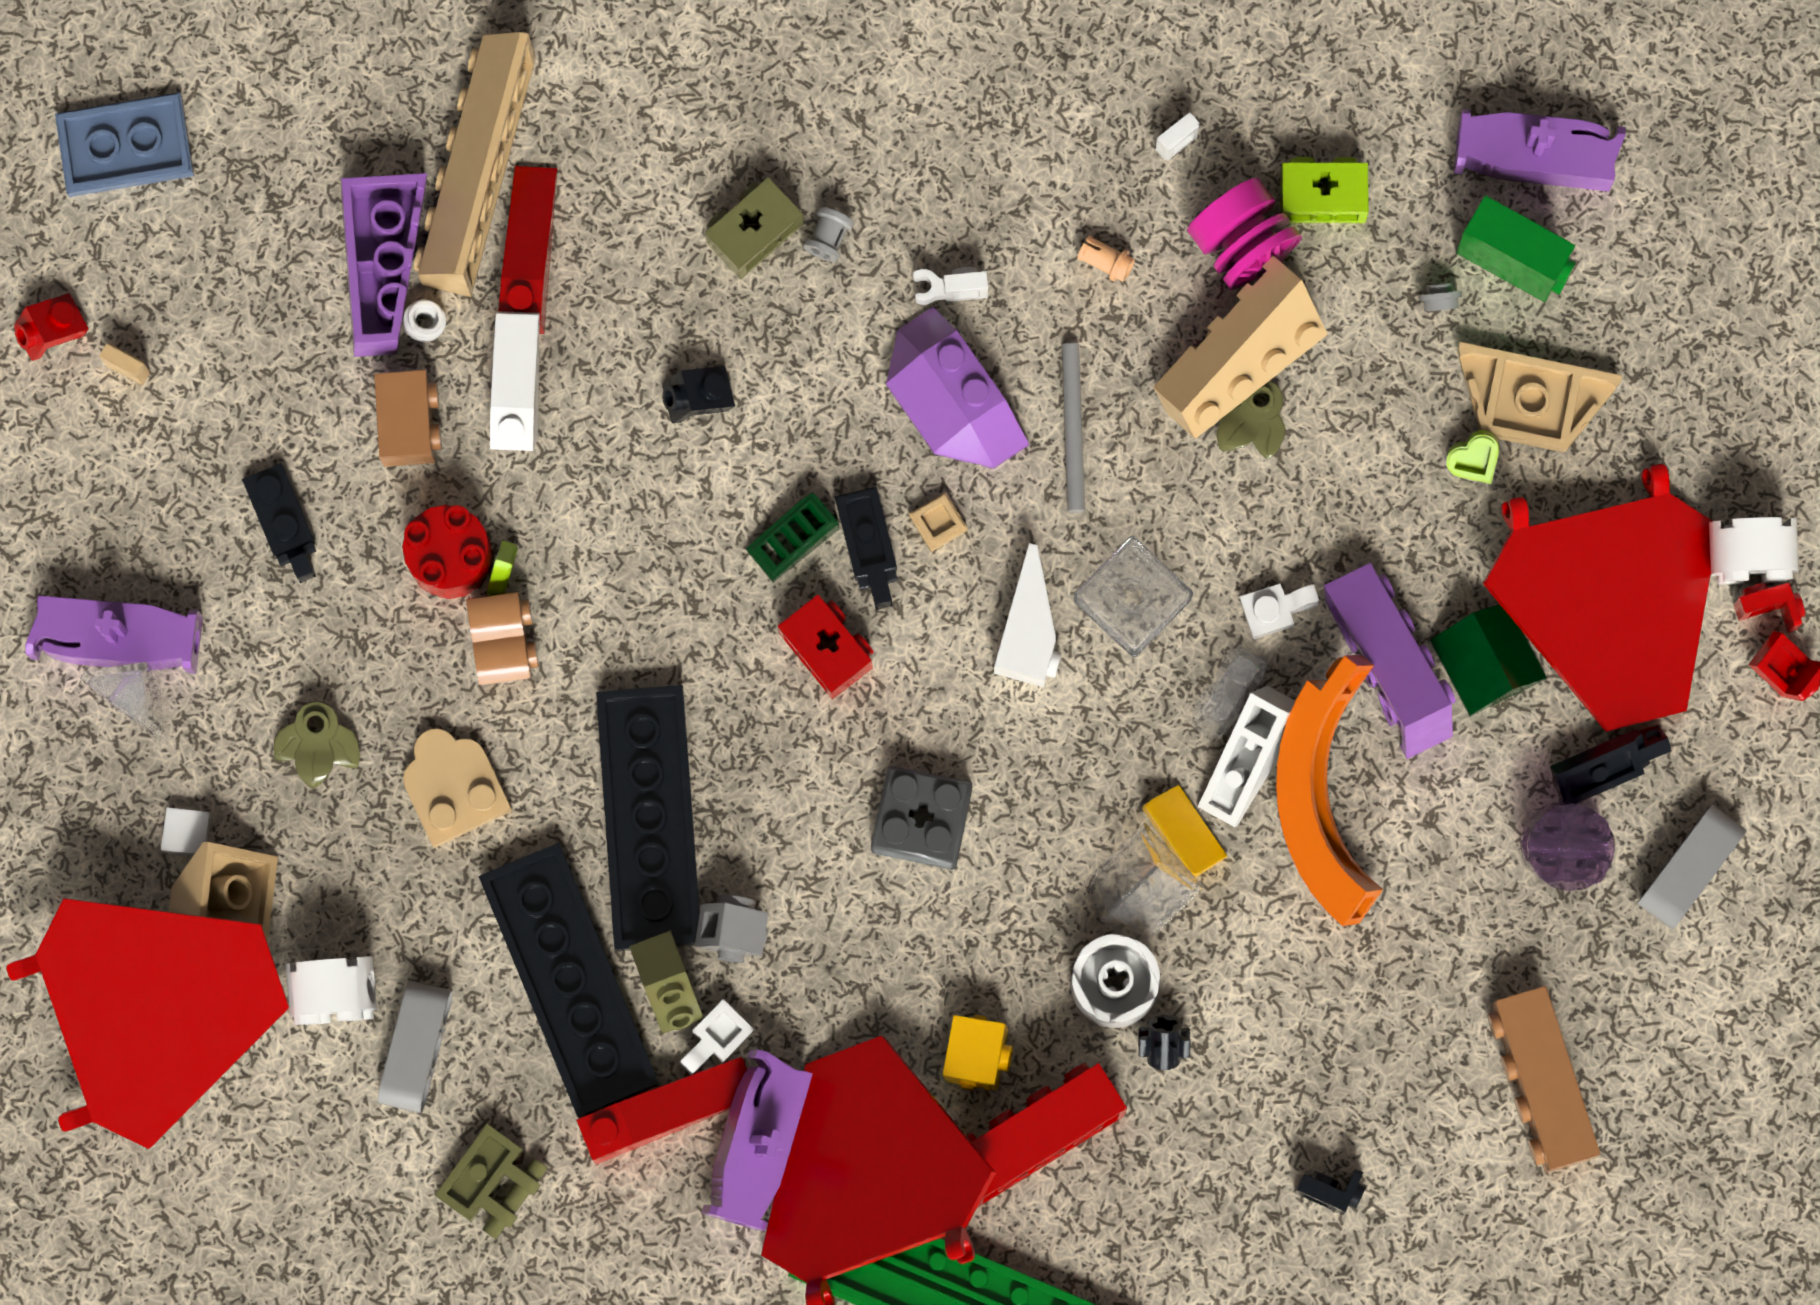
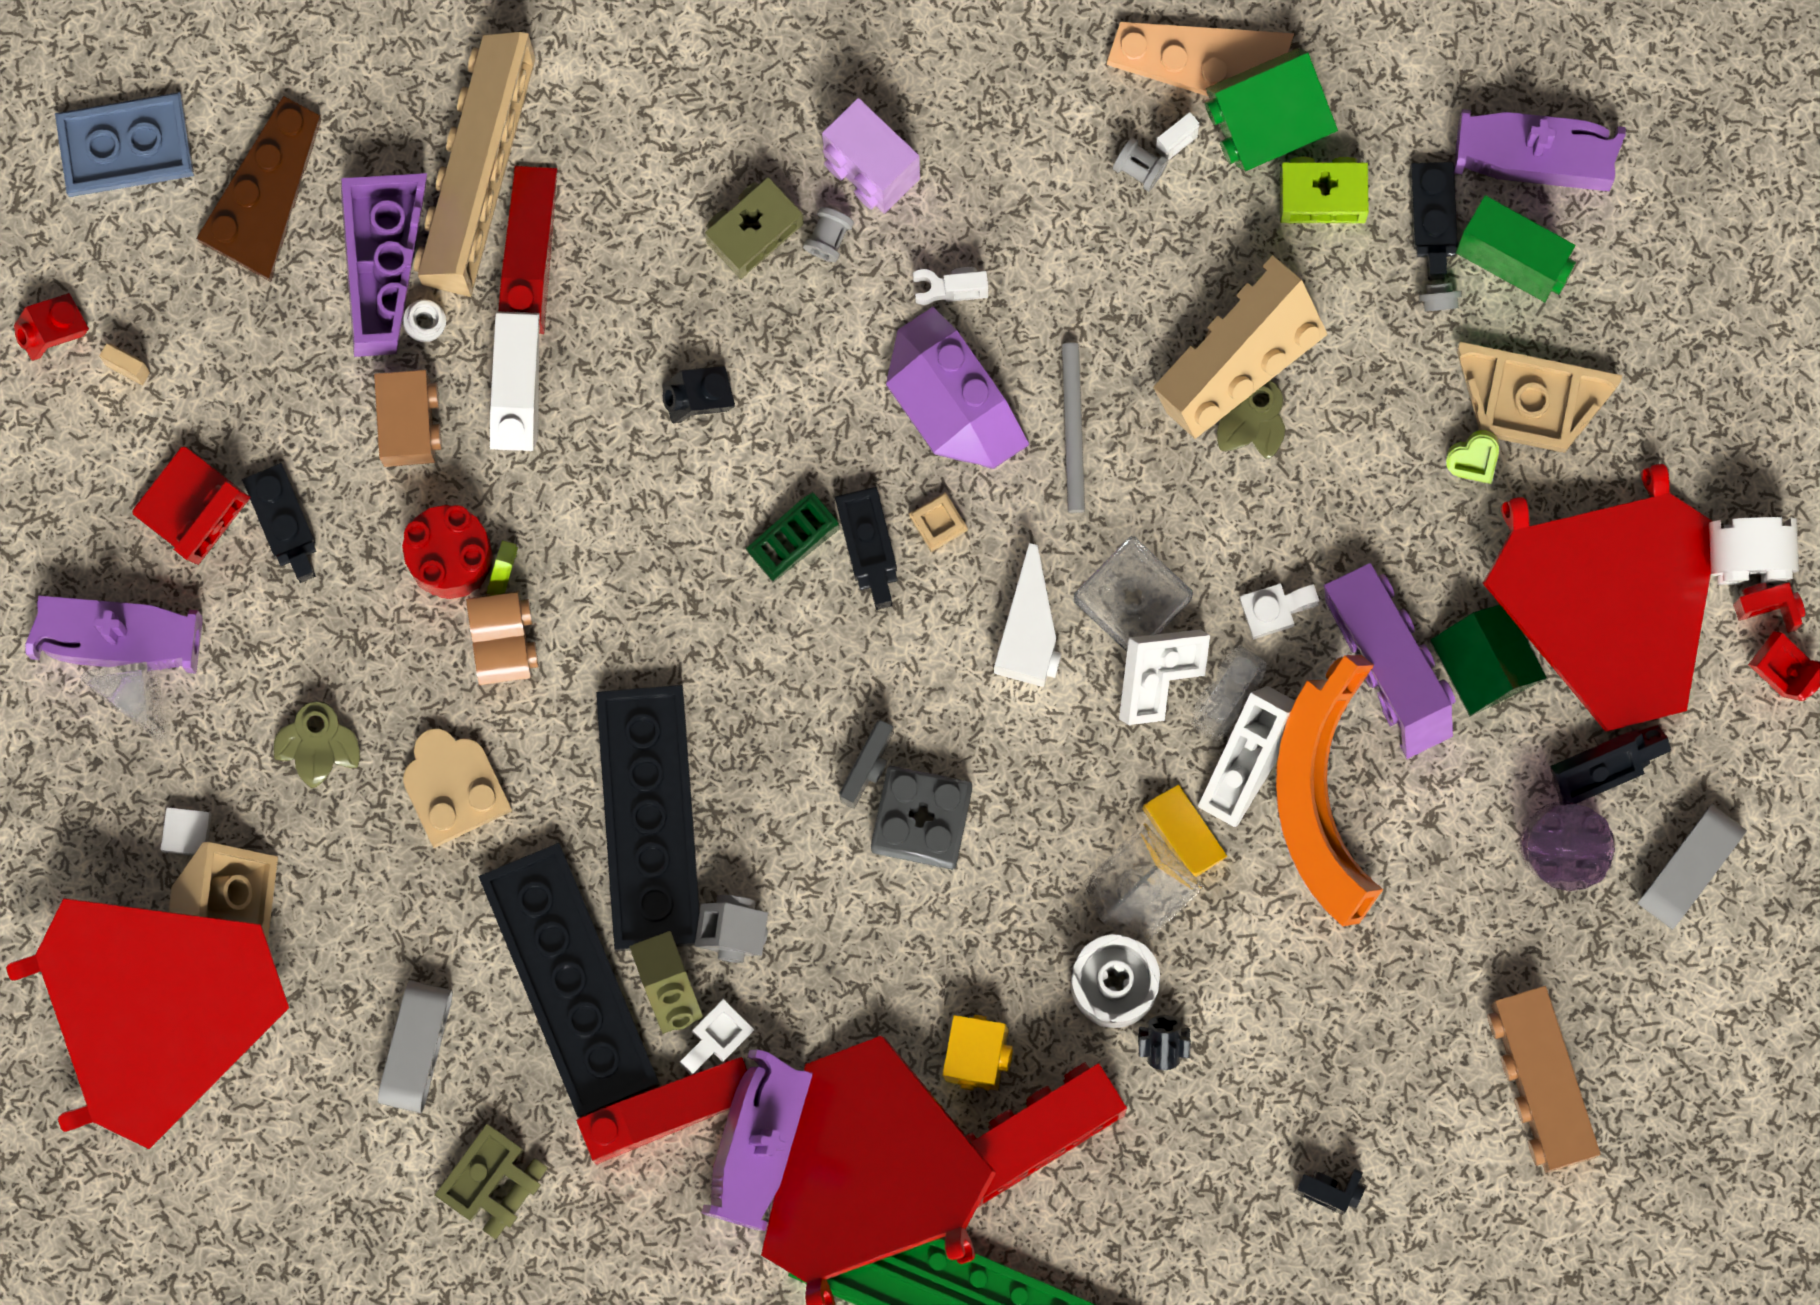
white brick [286,956,377,1025] -> none
red brick [777,595,874,700] -> none
light nougat pin [1078,235,1135,282] -> none
dark pink wheel [1187,177,1302,290] -> none
none -> red bracket [132,446,251,565]
none -> reddish brown wing [196,96,321,282]
none -> lavender brick [822,98,920,214]
none -> dark grey plate [839,720,894,809]
none -> light nougat wing [1107,22,1294,96]
none -> light grey bush [1113,137,1169,192]
none -> white plate [1119,629,1210,725]
none -> green brick [1205,48,1338,172]
none -> black hinge [1410,162,1458,280]

